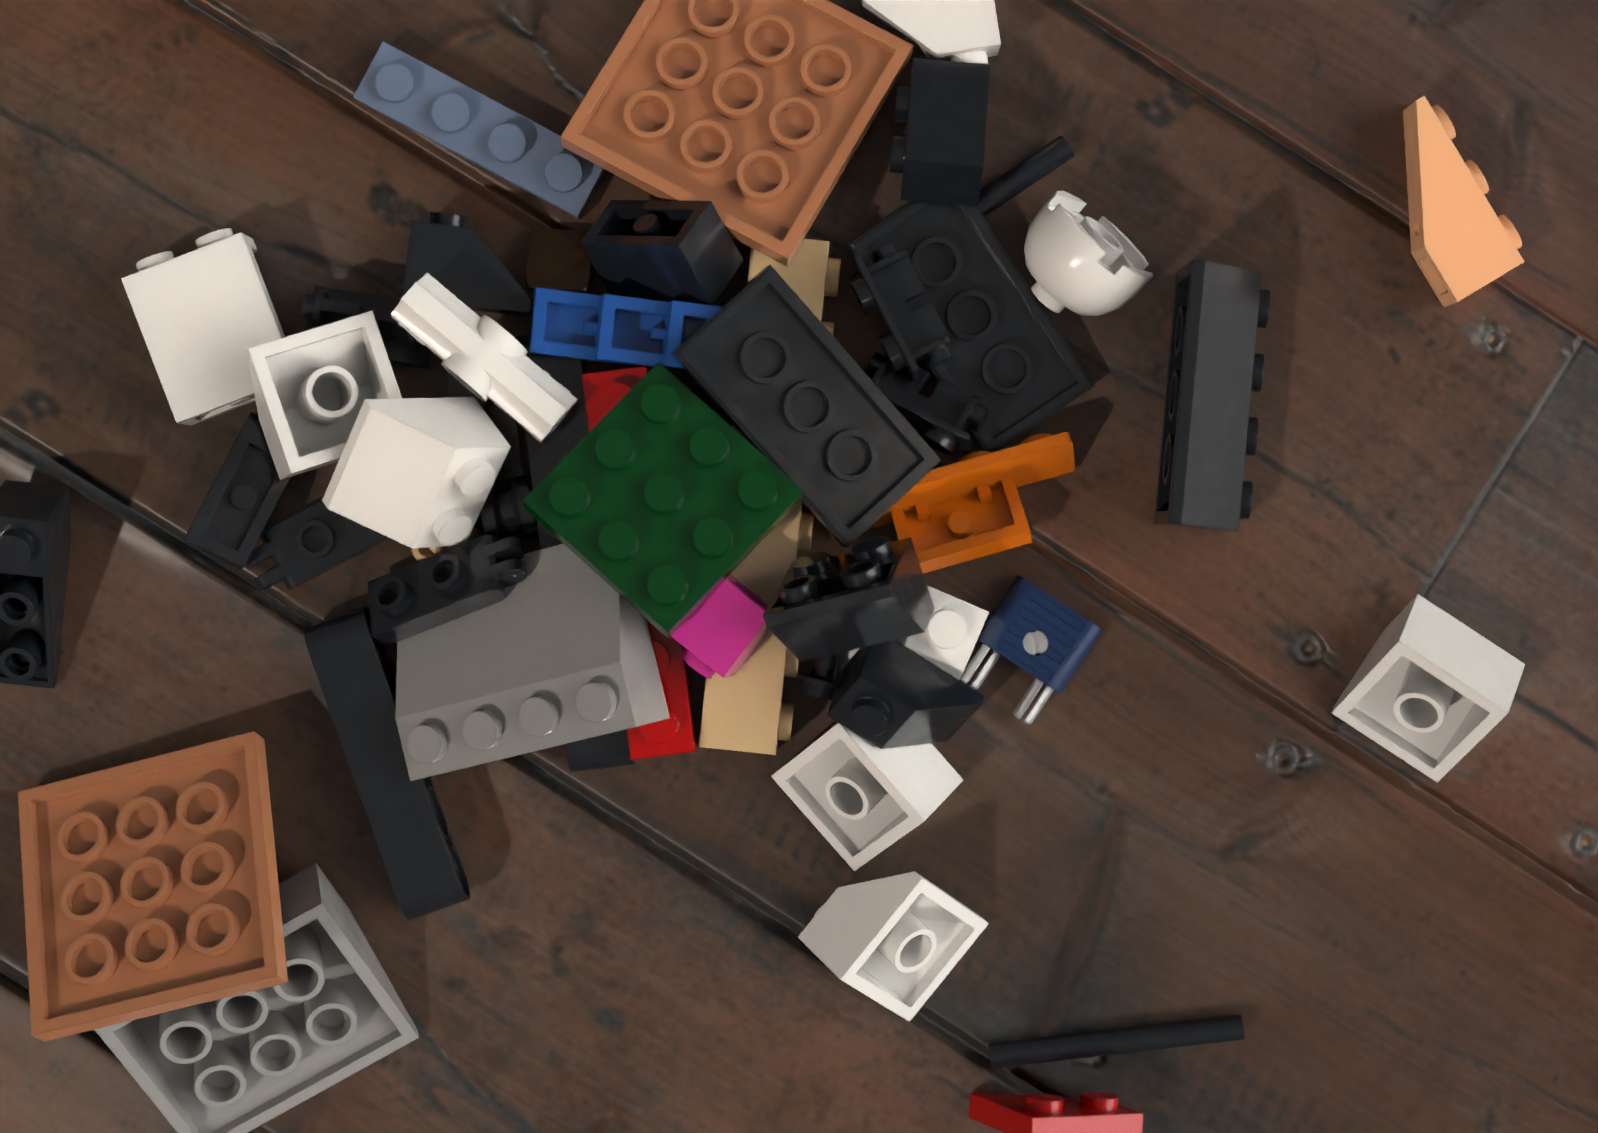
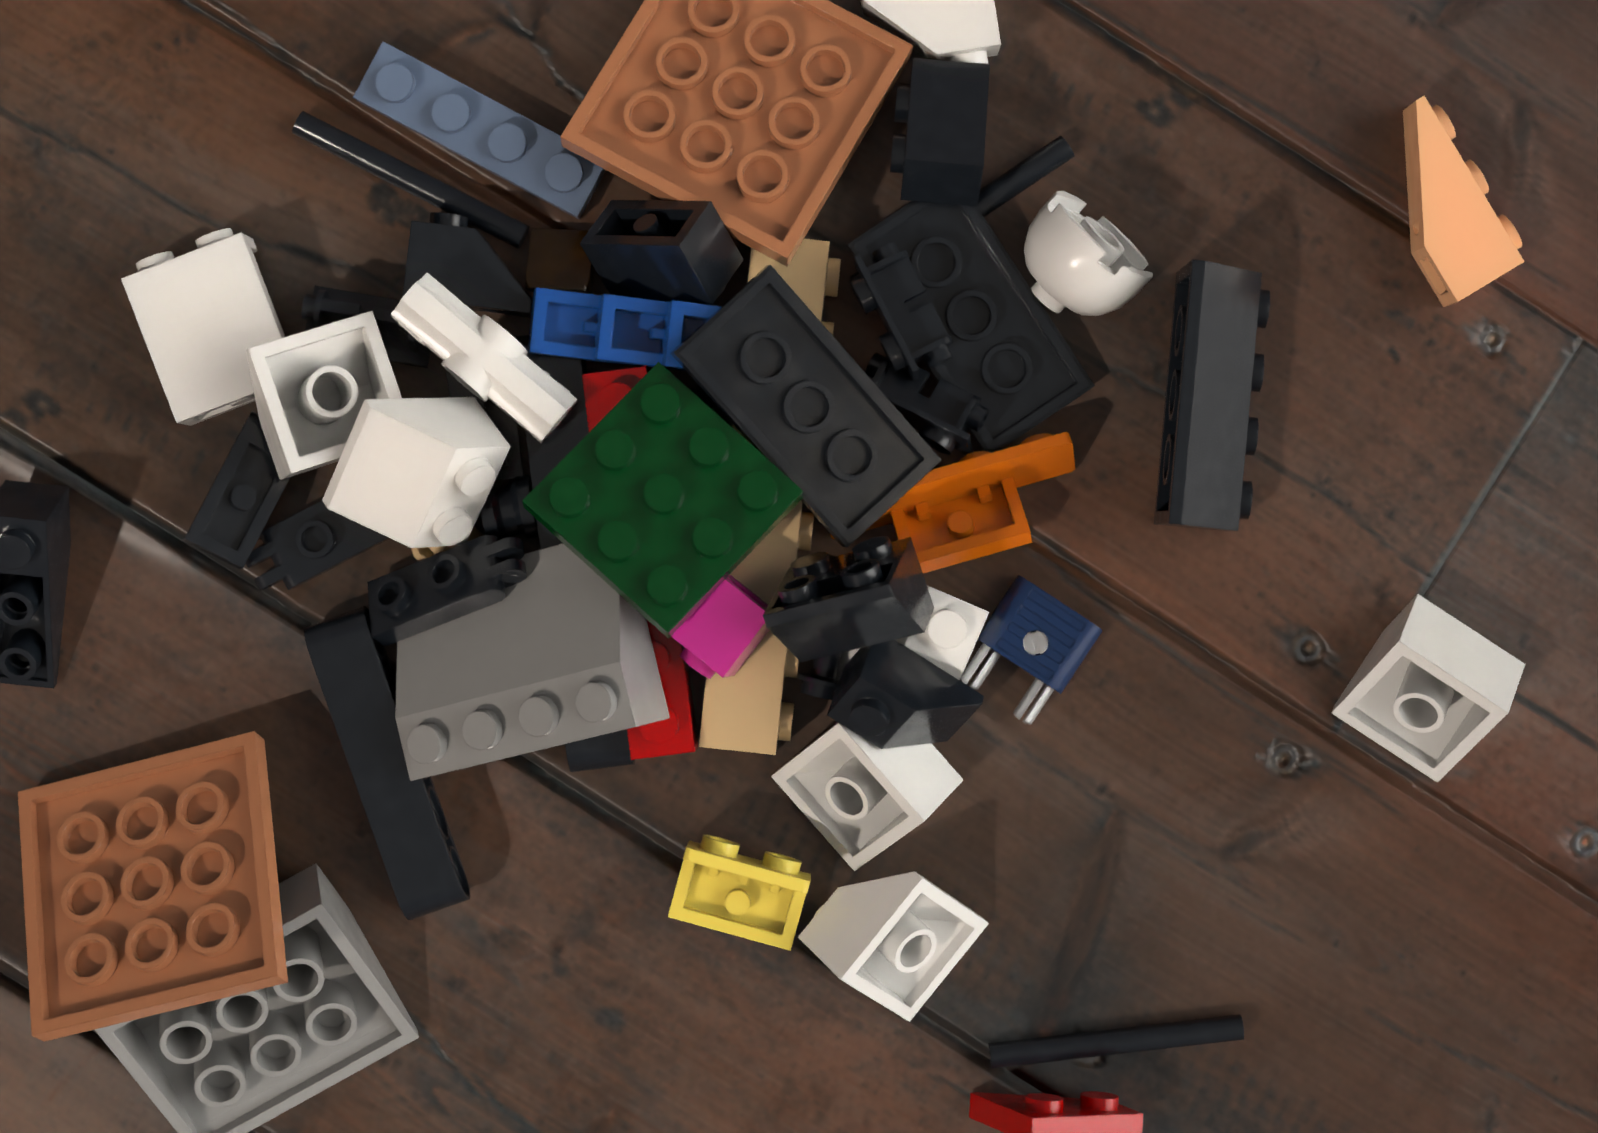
none -> black bar [292,111,530,249]
none -> light yellow bracket [668,835,811,951]

